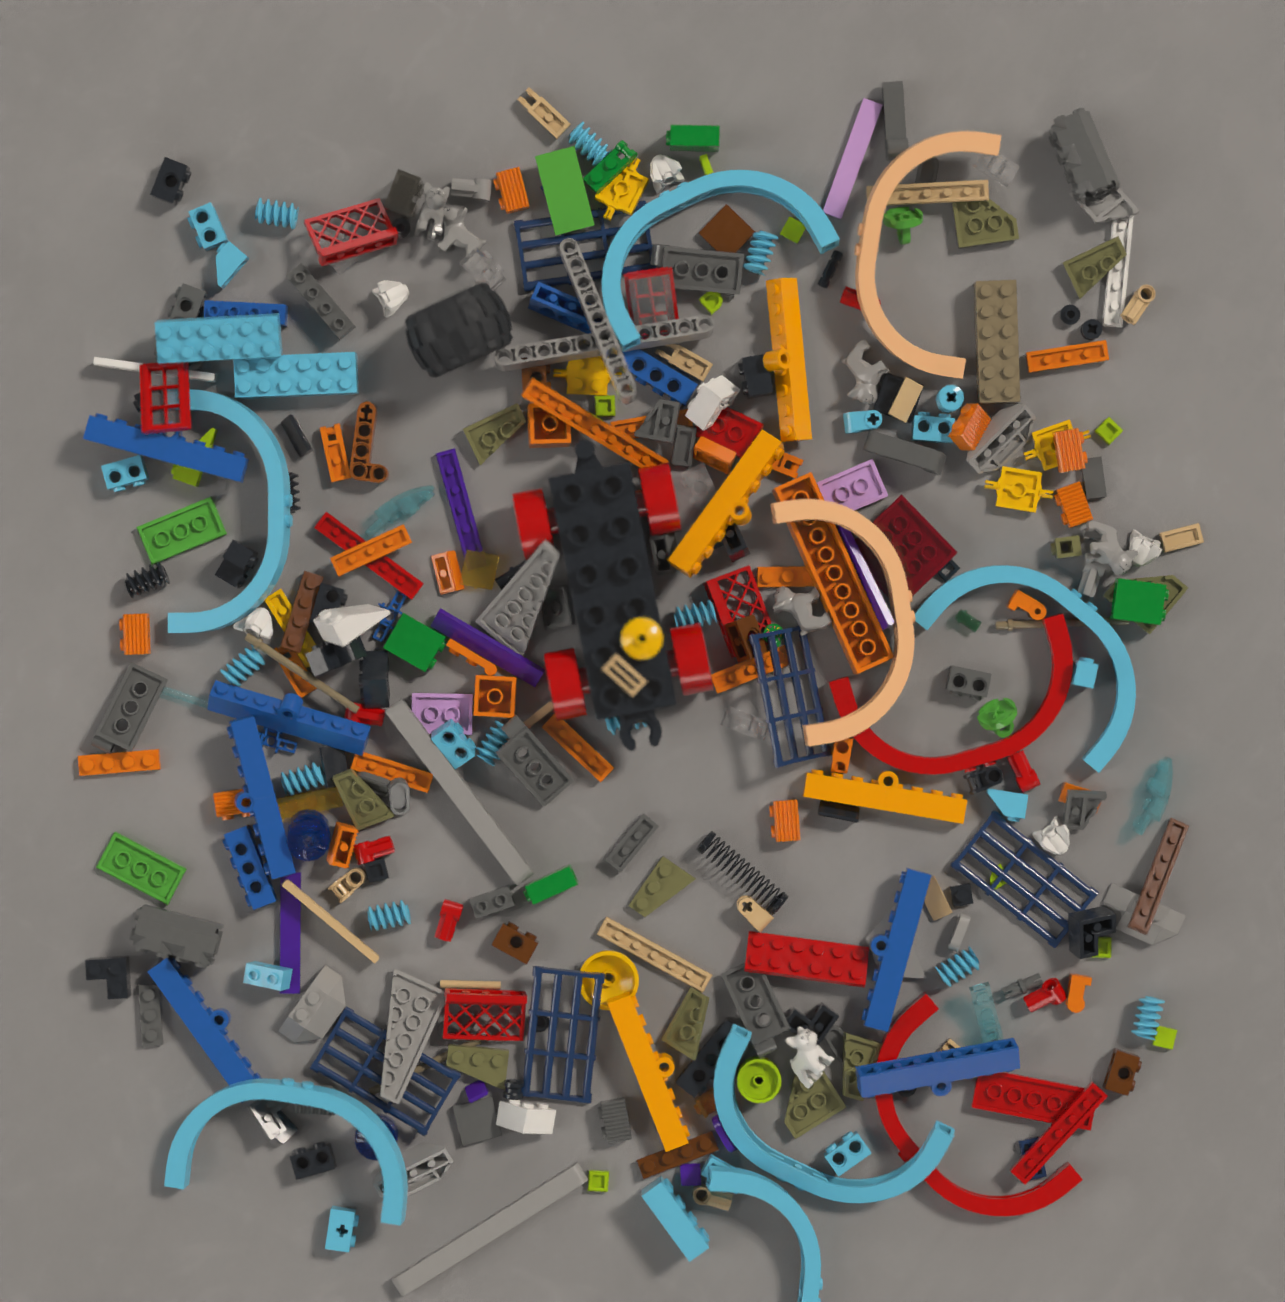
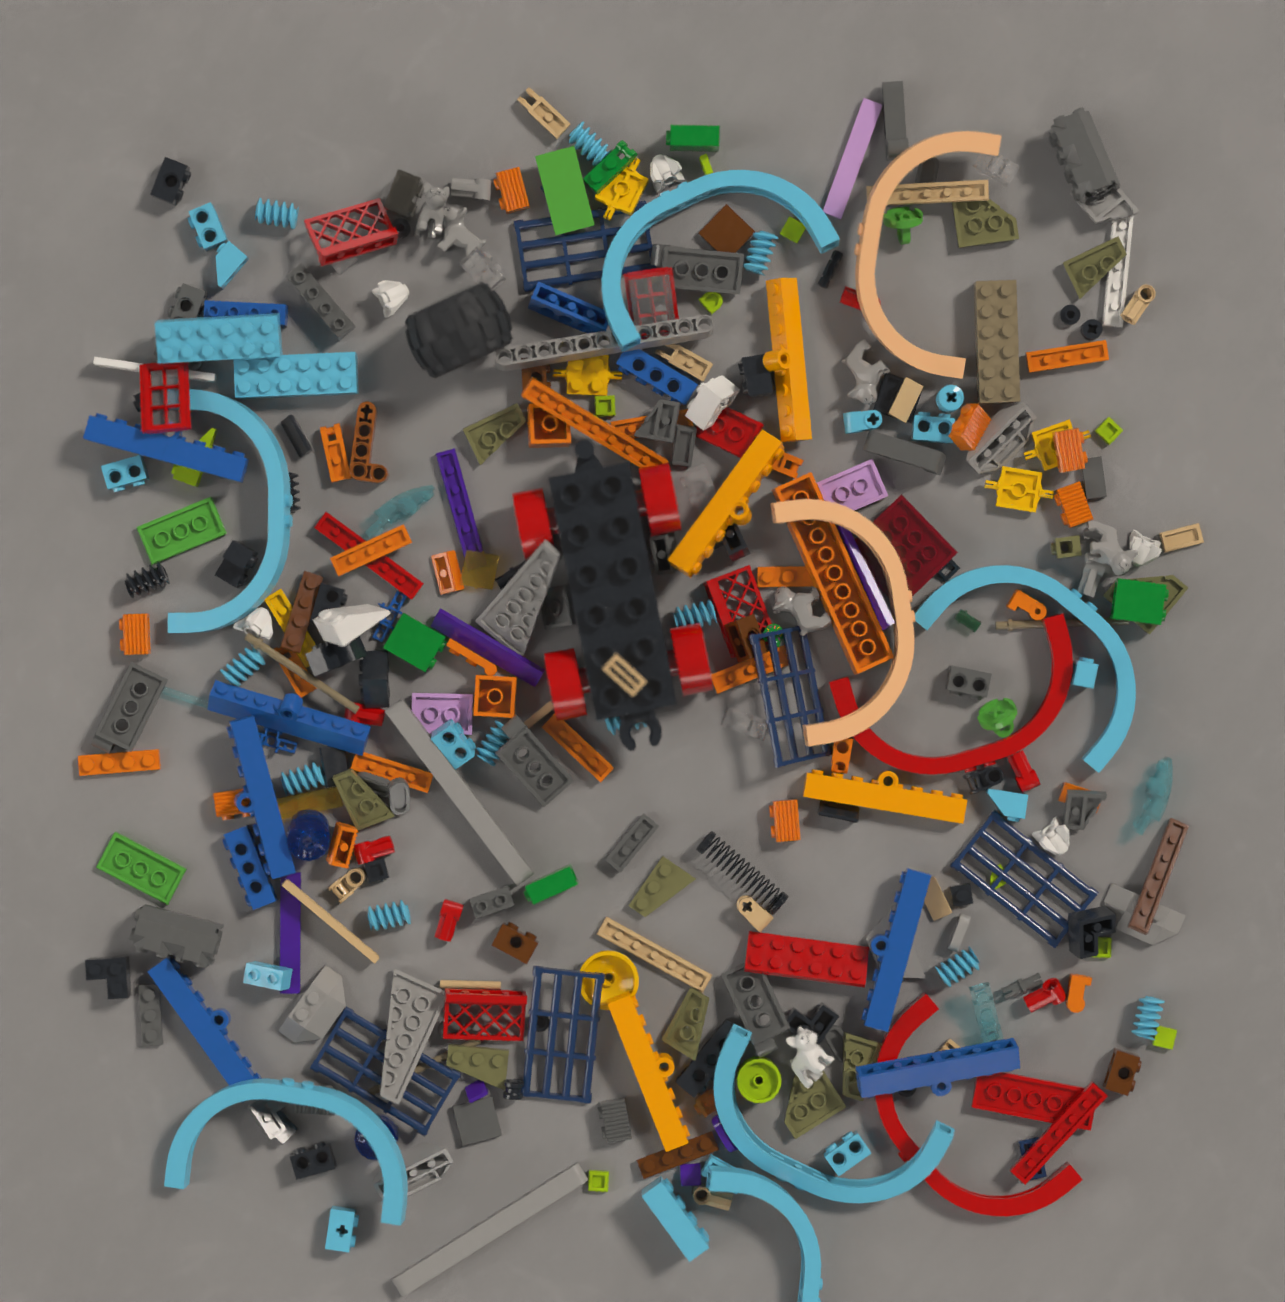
white brick [496,1099,556,1134] -> none
light grey beam [560,238,636,404] -> none
yellow dish [621,618,663,659] -> none
orange slope [693,437,736,475] -> none

